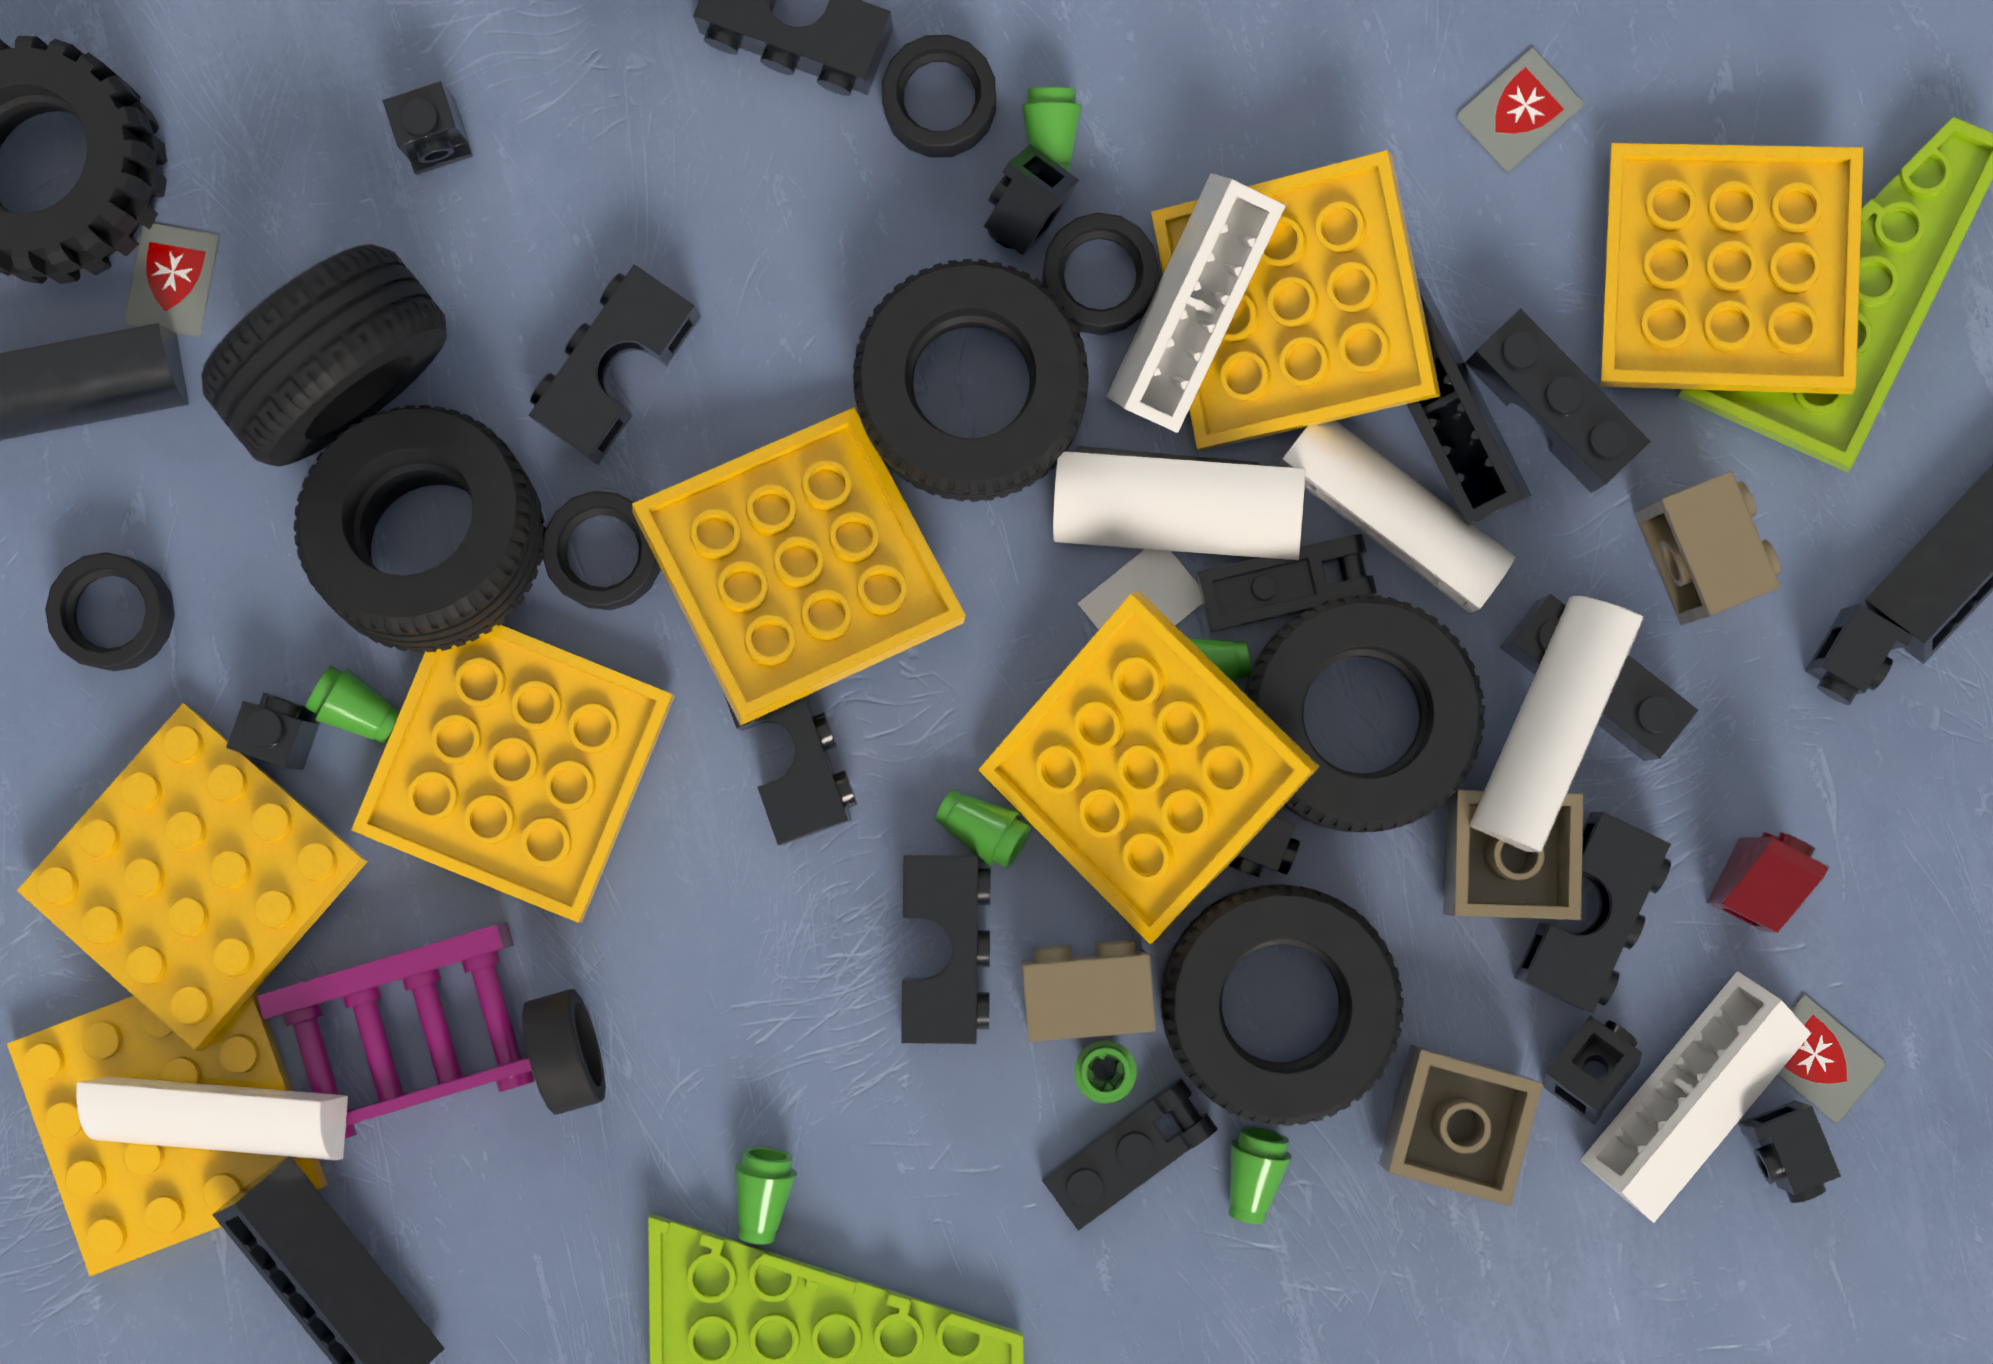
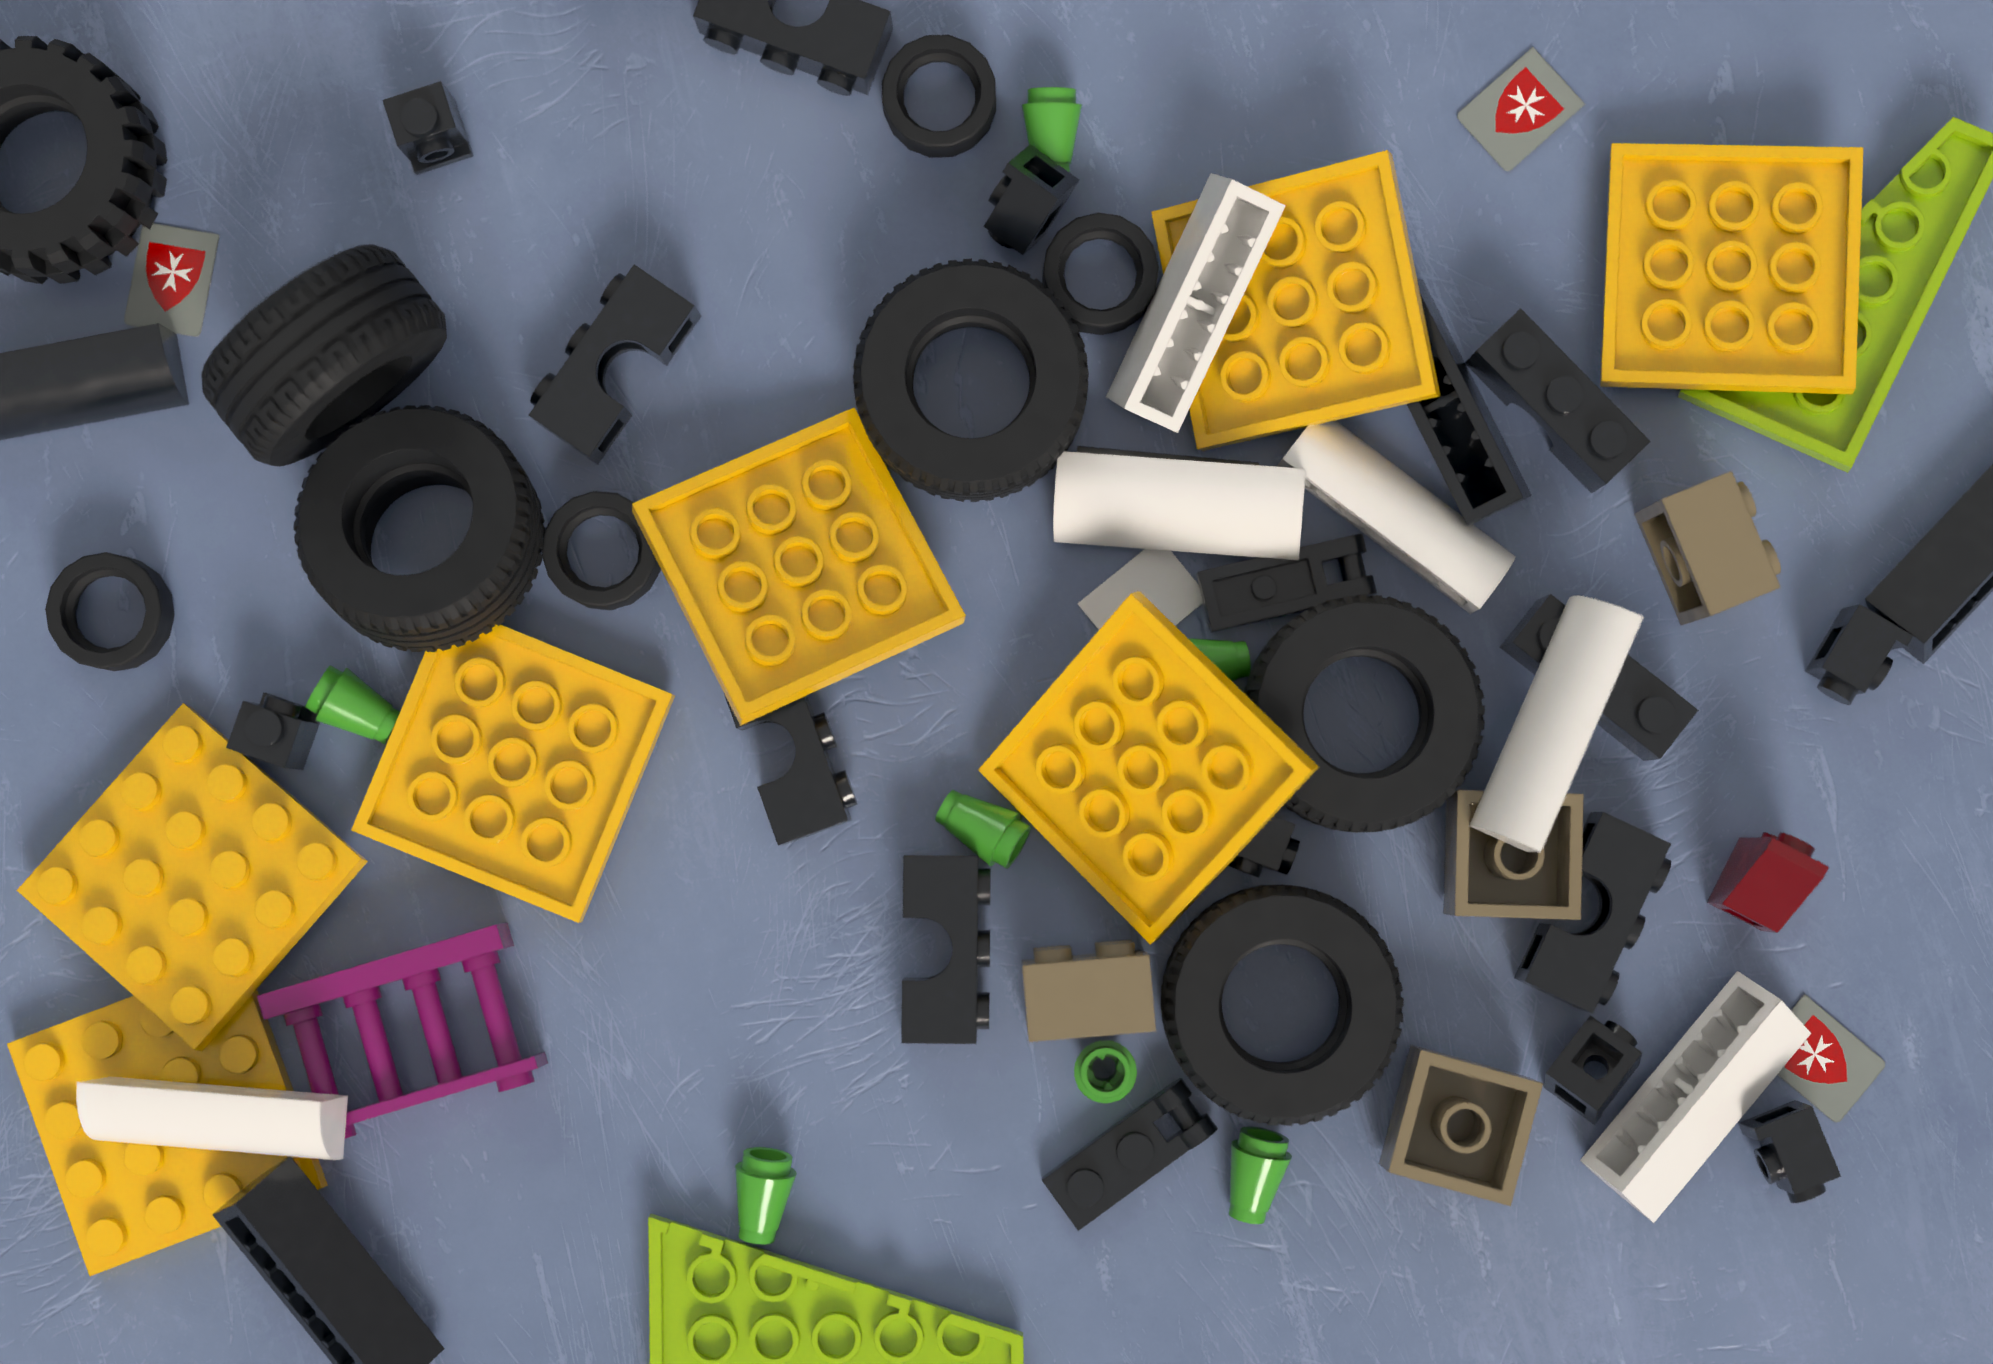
black tyre [522,989,606,1115] -> none

